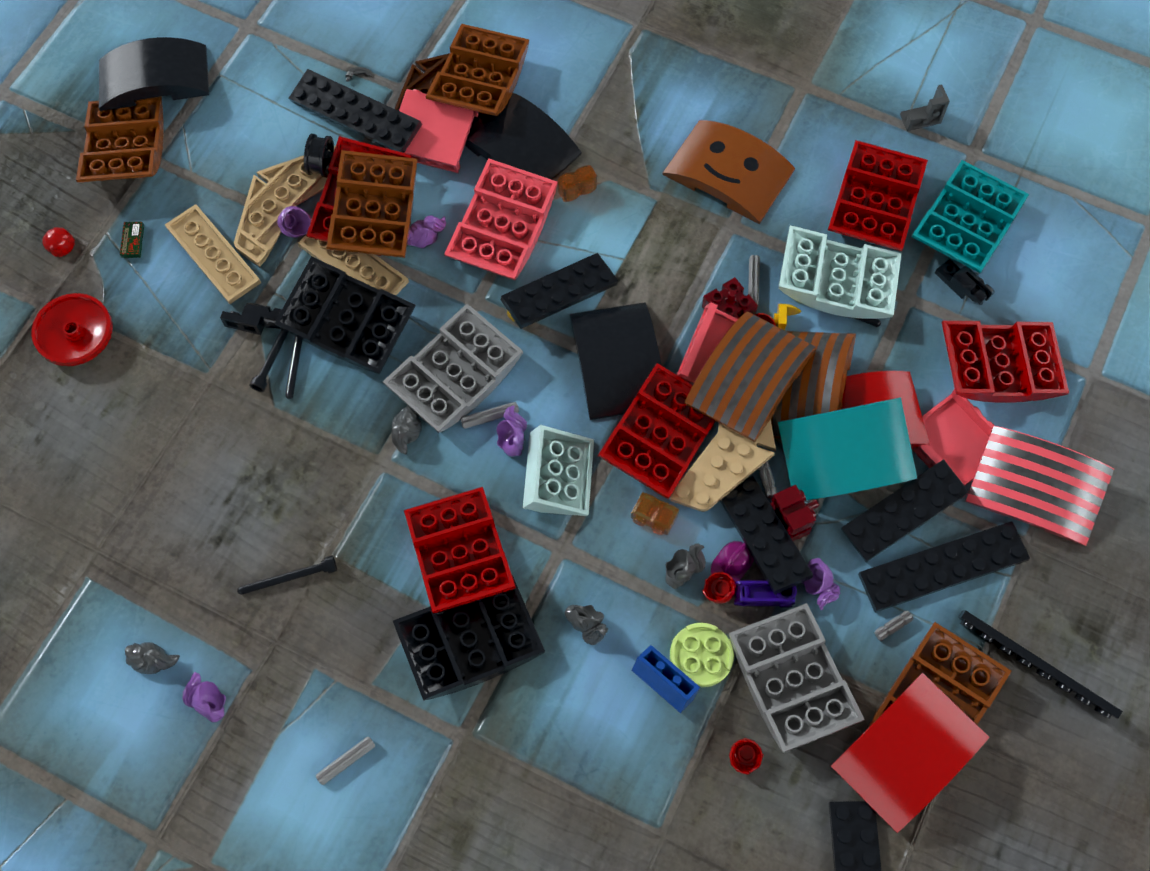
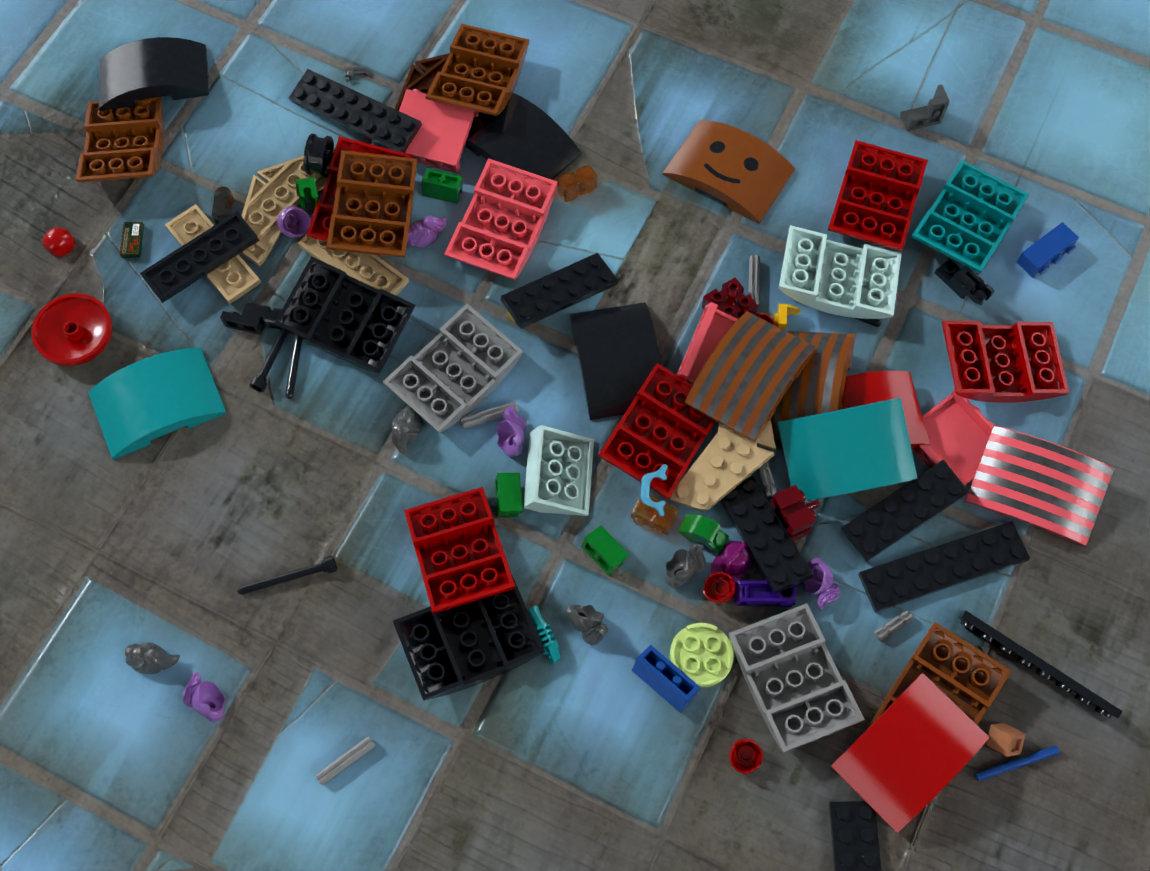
none -> teal slope [88,347,227,460]
none -> black plate [140,211,259,303]
none -> clear smoke leg [212,187,234,224]
none -> green hinge [295,177,318,210]
none -> green hinge [421,168,463,204]
none -> green hinge [495,473,523,518]
none -> teal hinge [528,606,561,664]
none -> green hinge [581,525,629,576]
none -> medium azure helmet [640,464,668,516]
none -> green brick [677,514,729,554]
none -> blue bar [974,745,1060,781]
none -> nougat panel [986,723,1026,757]
none -> blue brick [1017,222,1079,278]

